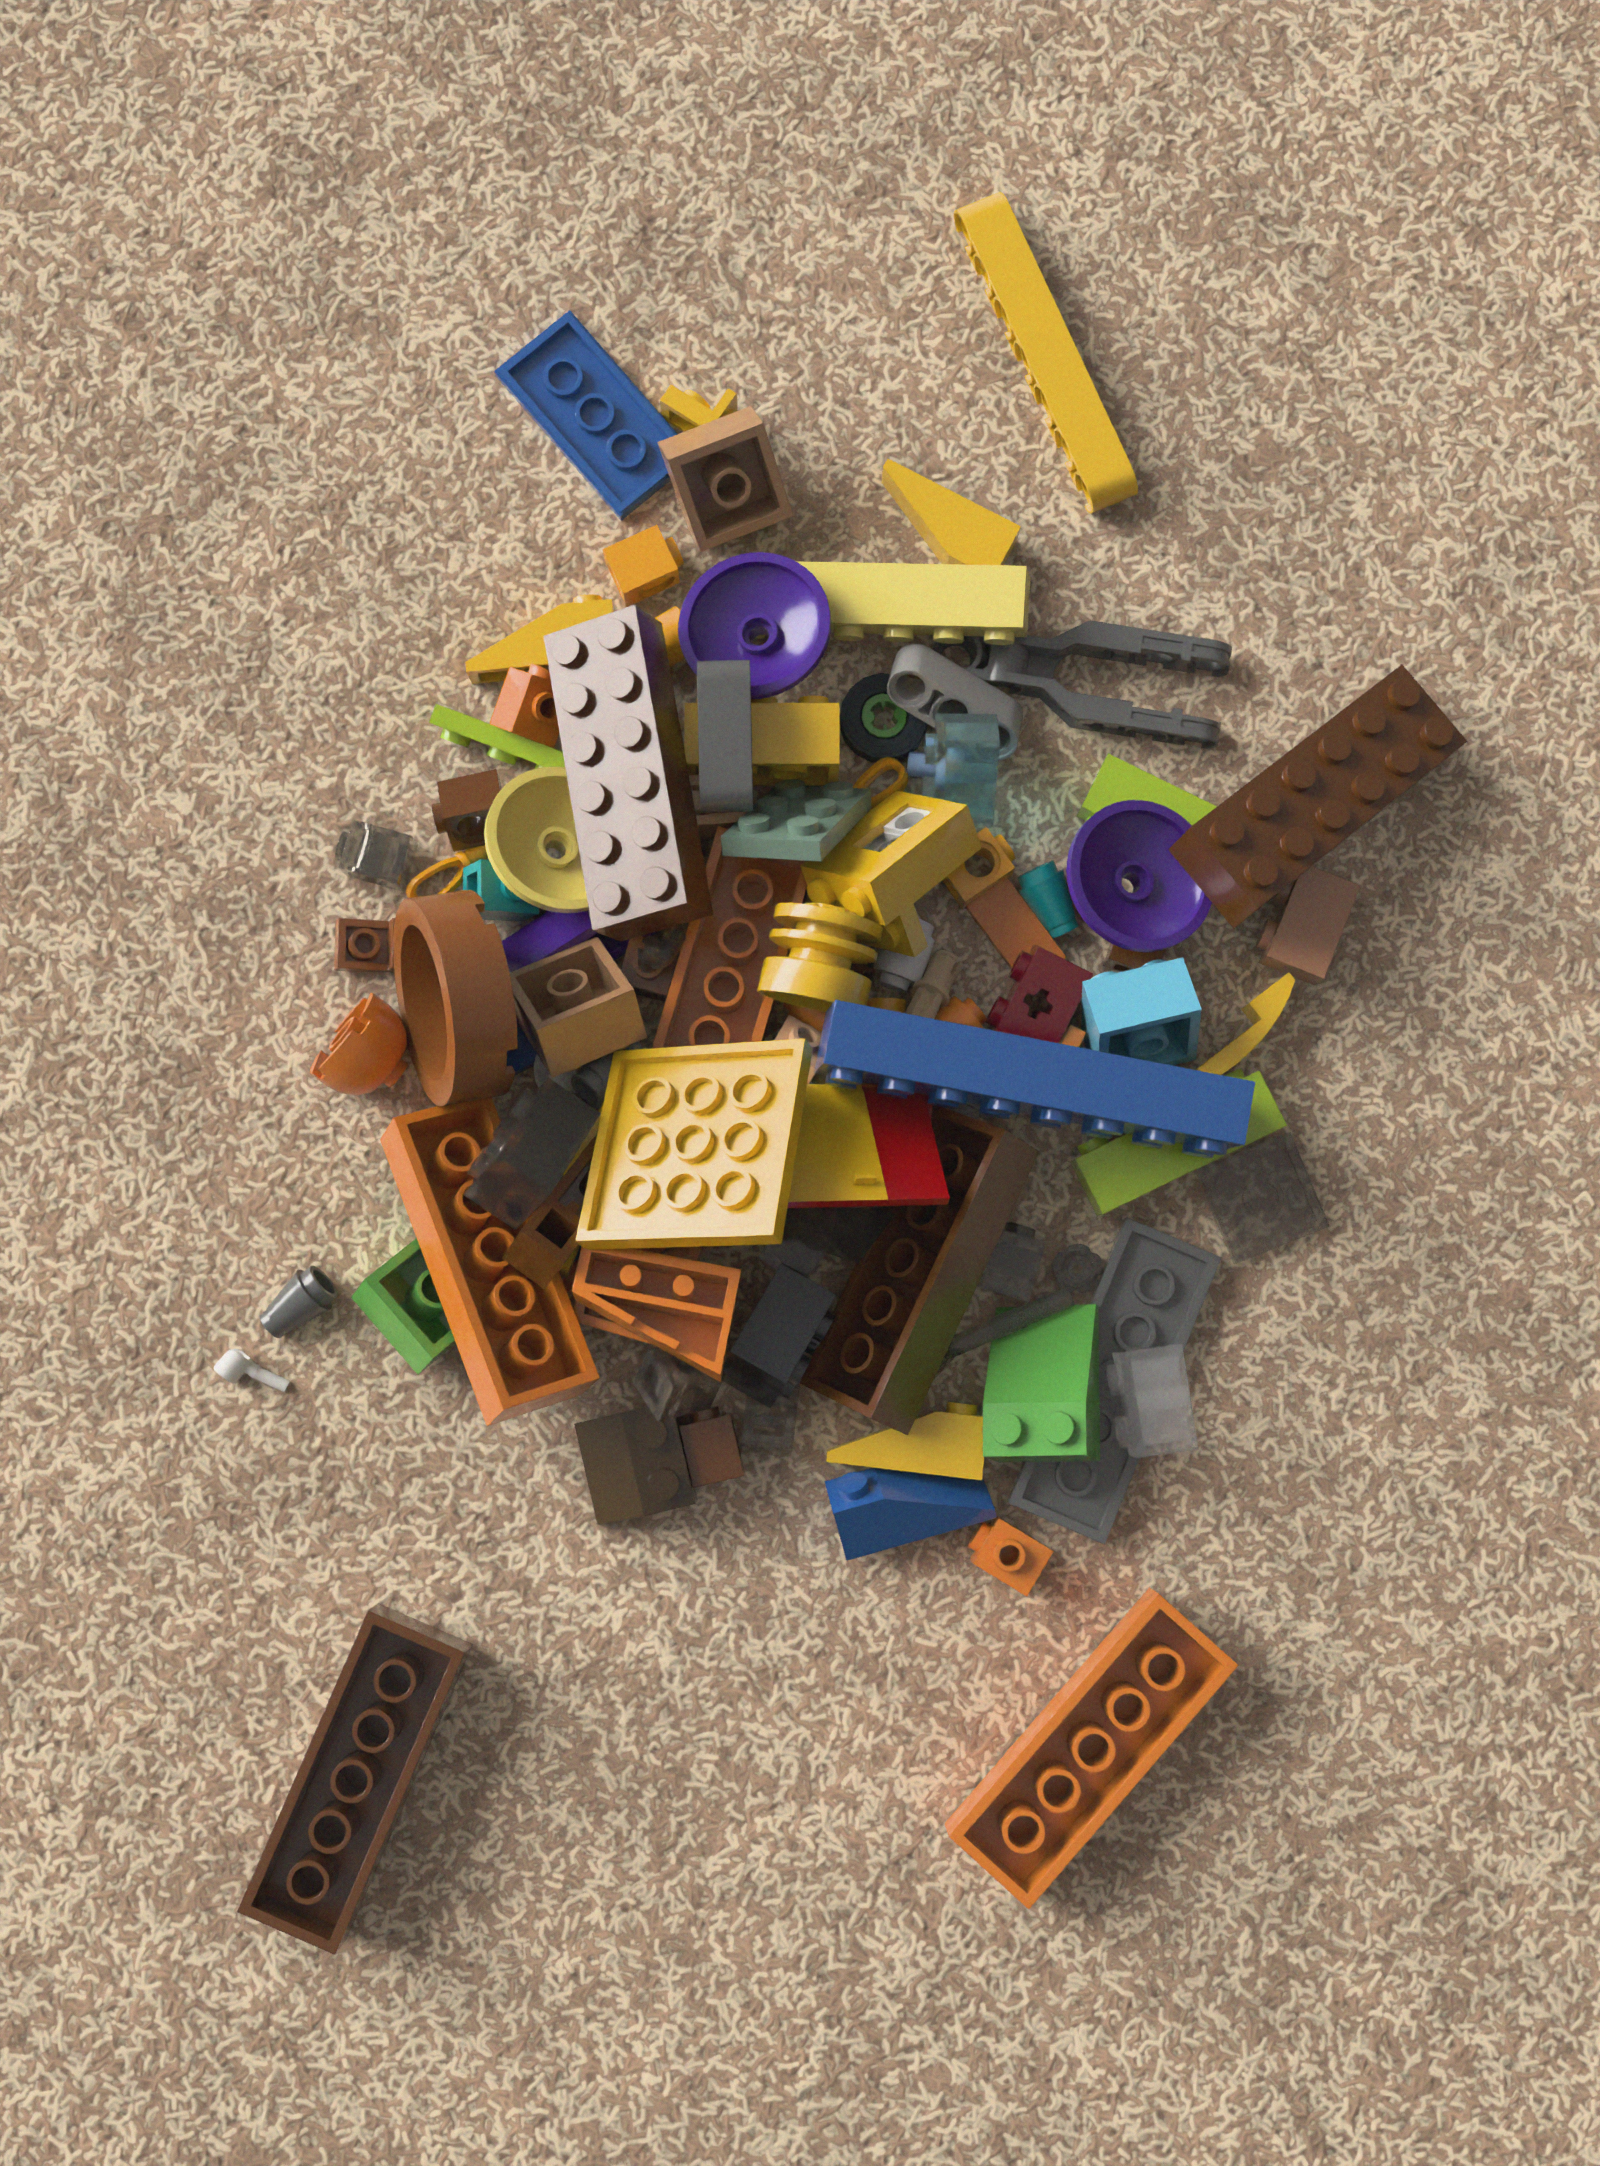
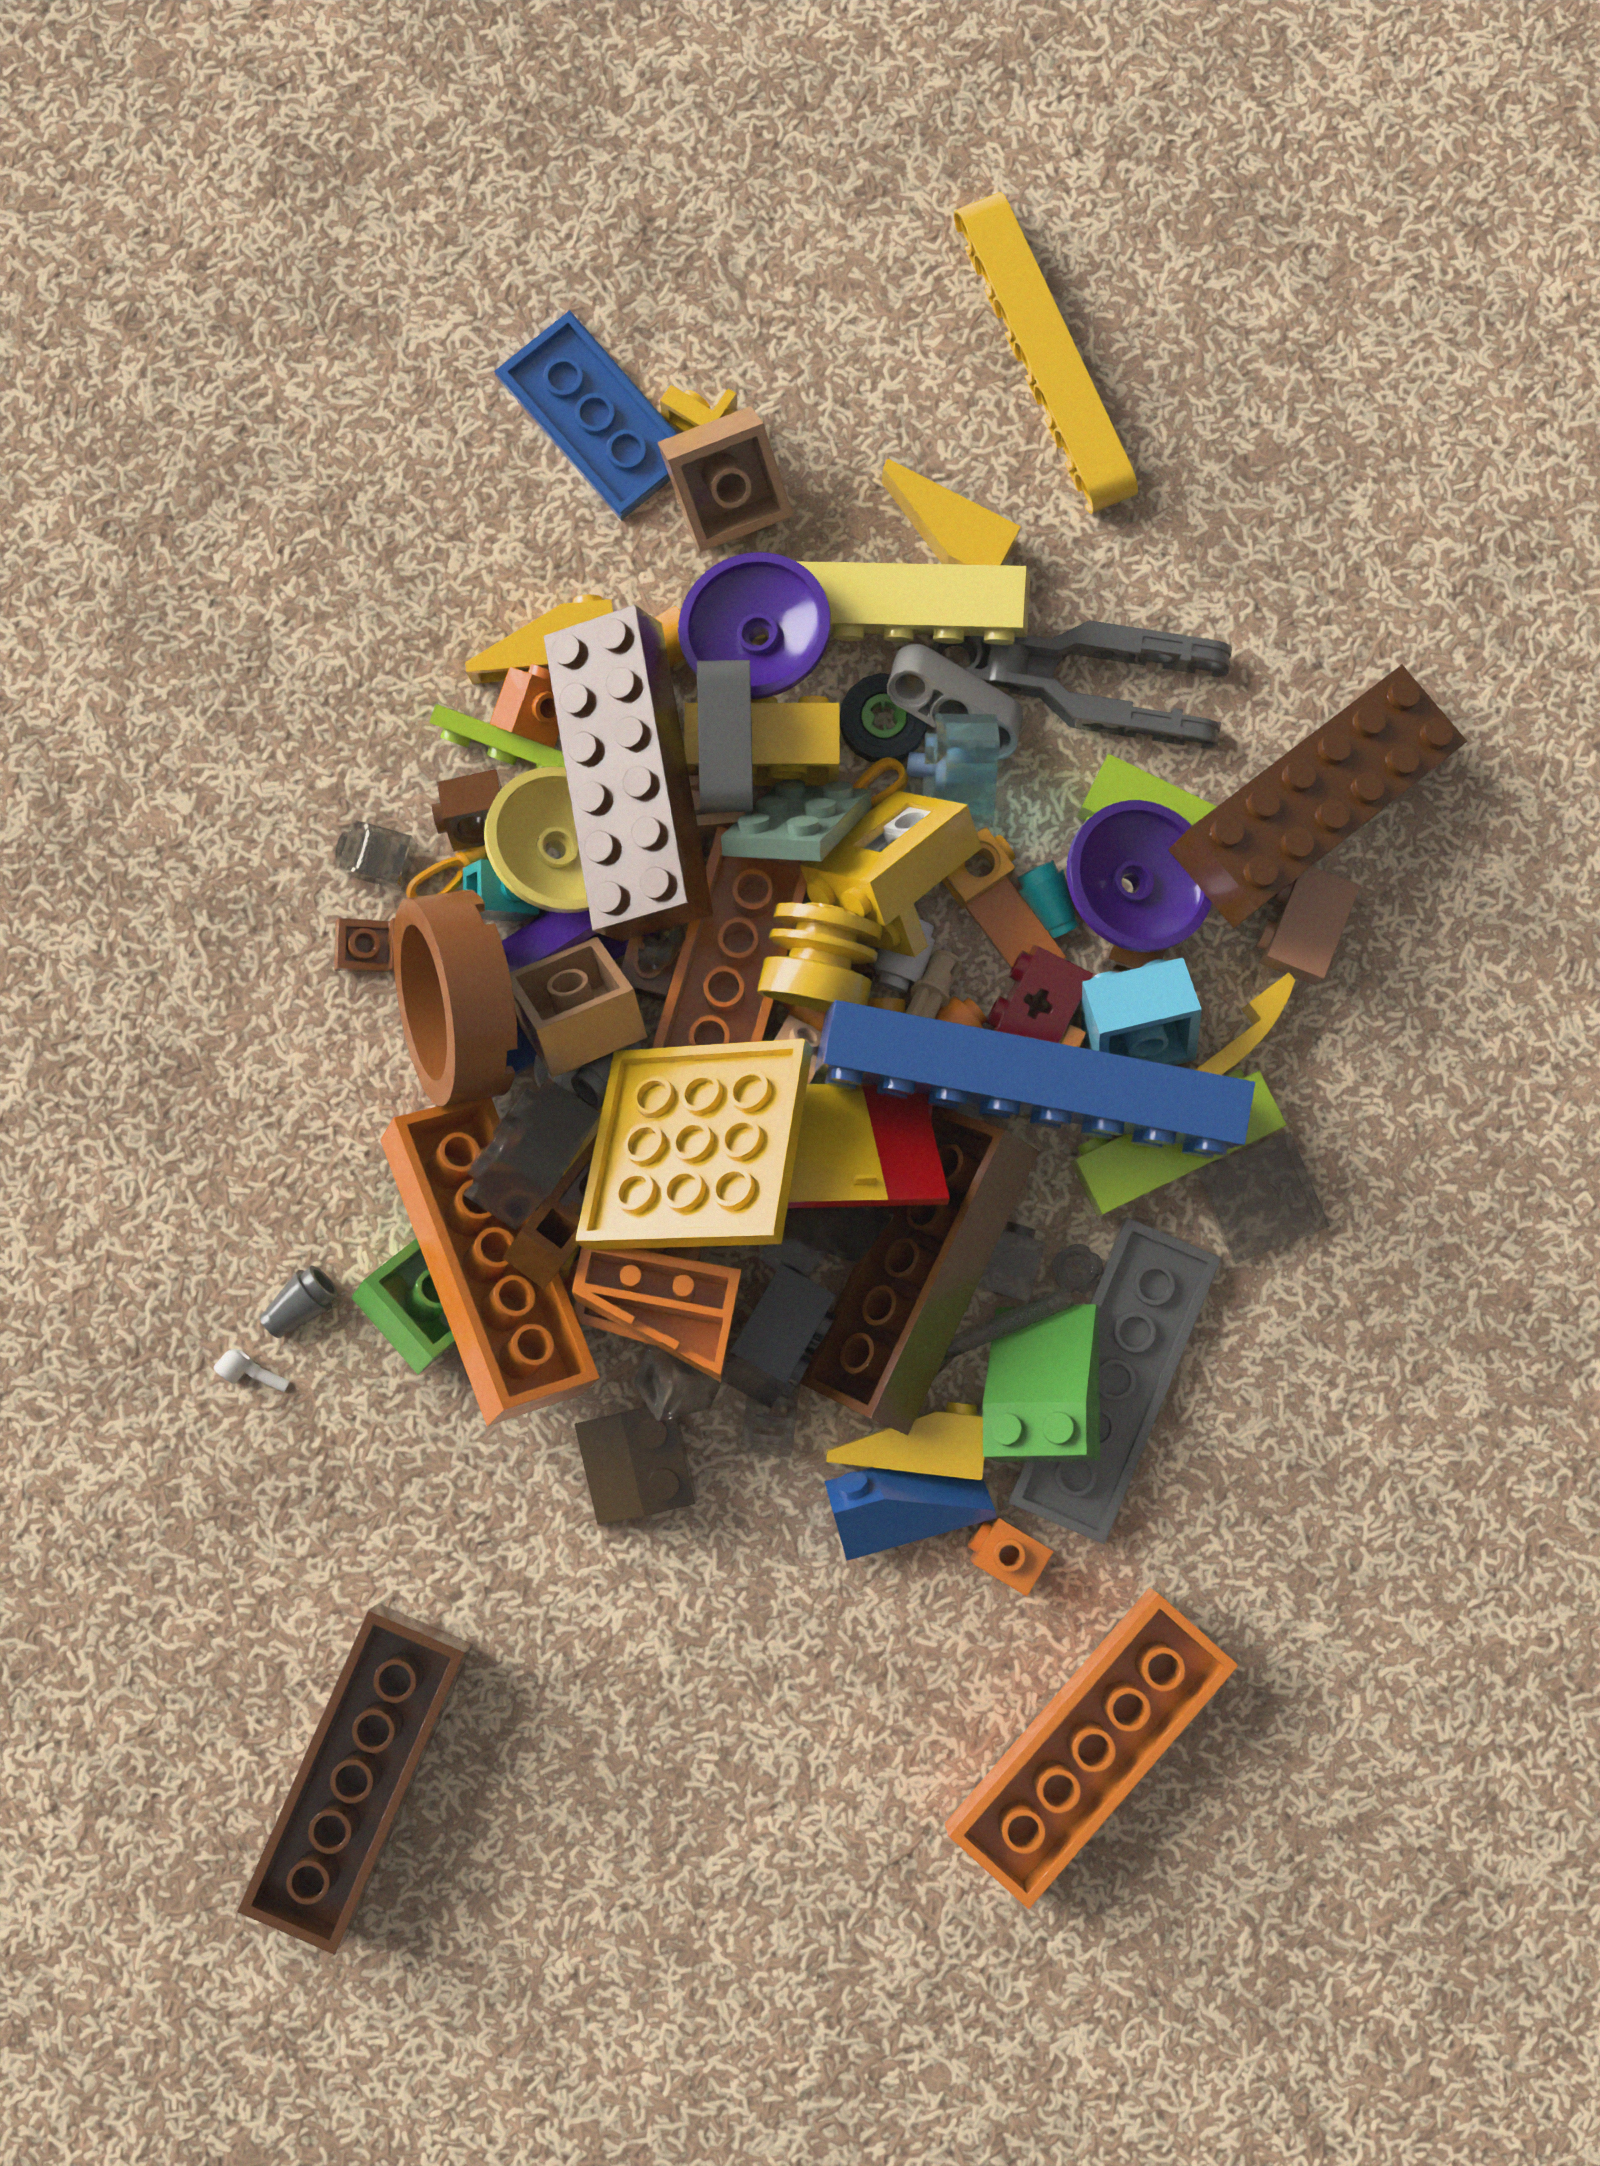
orange cylinder [310,992,408,1096] -> none
light orange brick [602,525,684,607] -> none
reddish brown brick [679,1406,745,1488] -> none
clear brick [1107,1344,1199,1458] -> none

